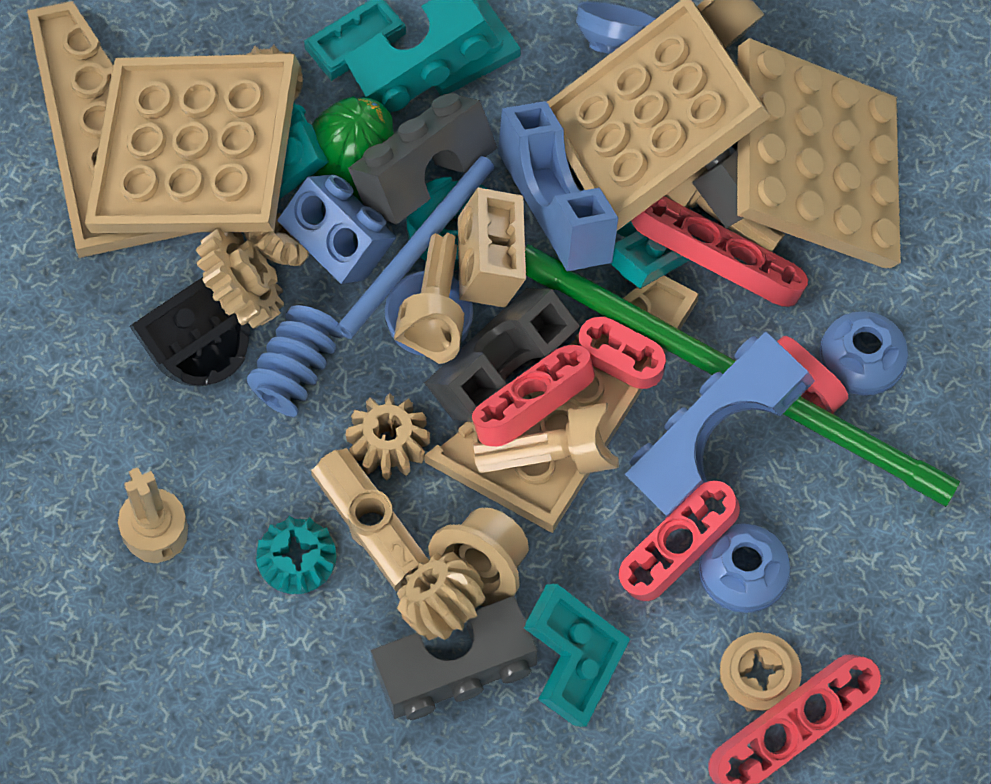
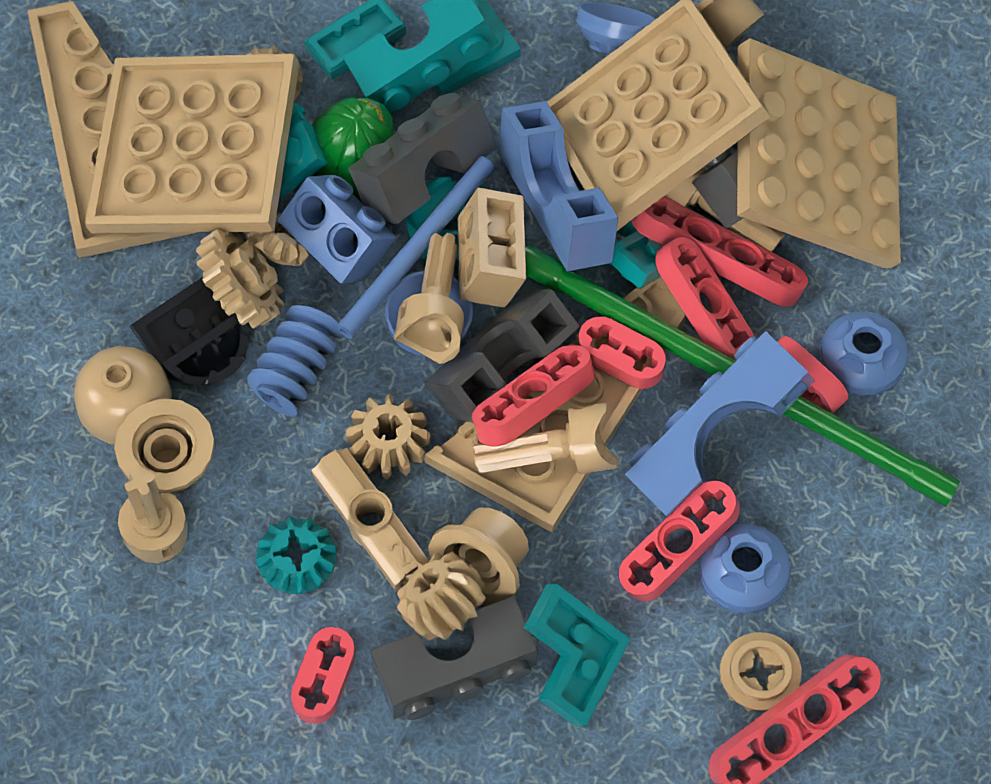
none -> tan cylinder [74,346,172,444]
none -> tan piece [114,398,215,494]
none -> coral beam [291,627,356,724]
none -> coral beam [655,237,754,361]

